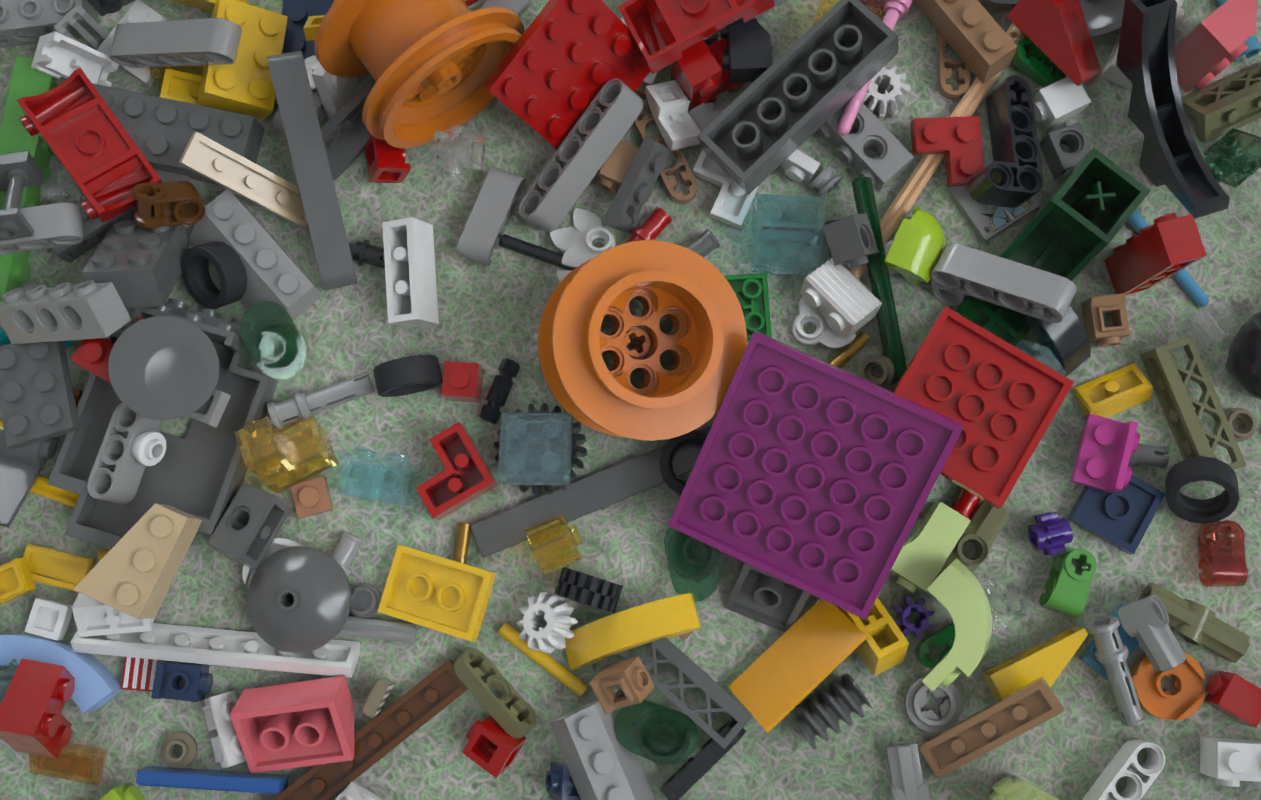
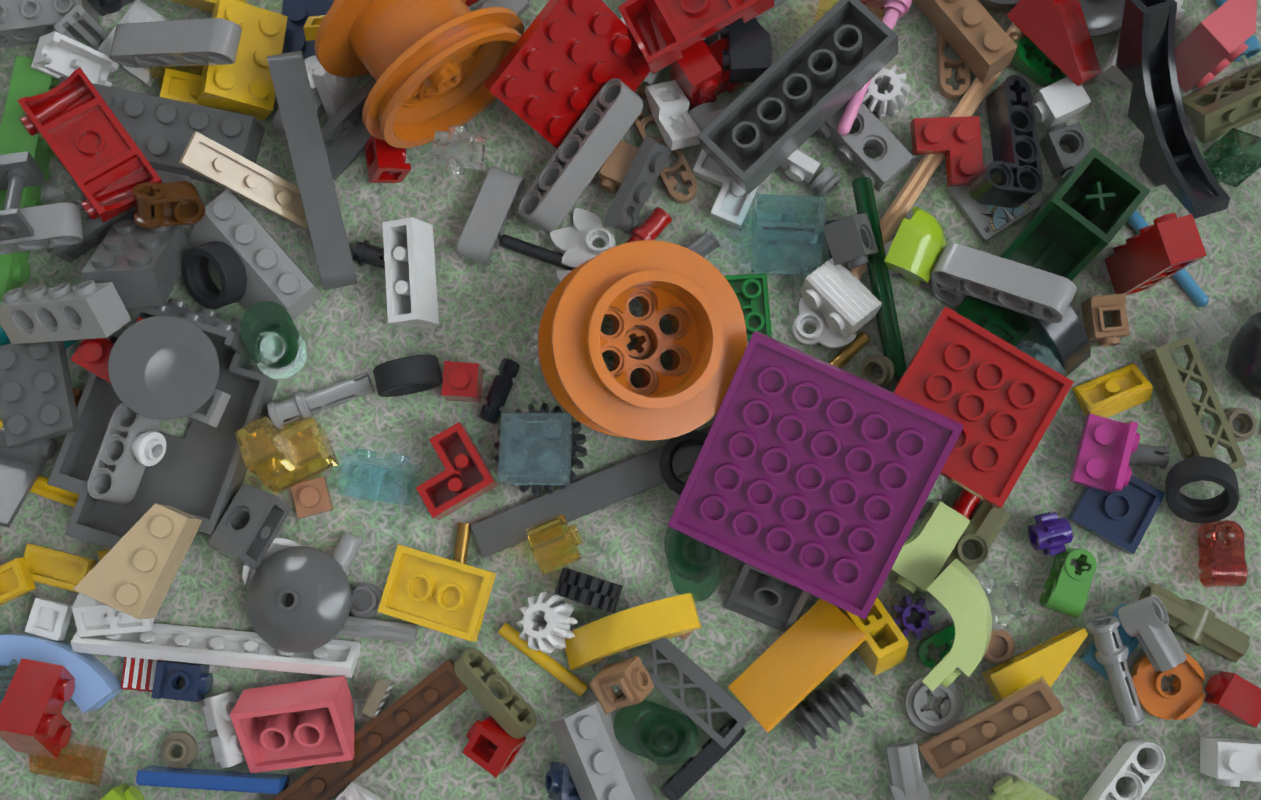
none -> medium nougat tile [983,628,1015,664]

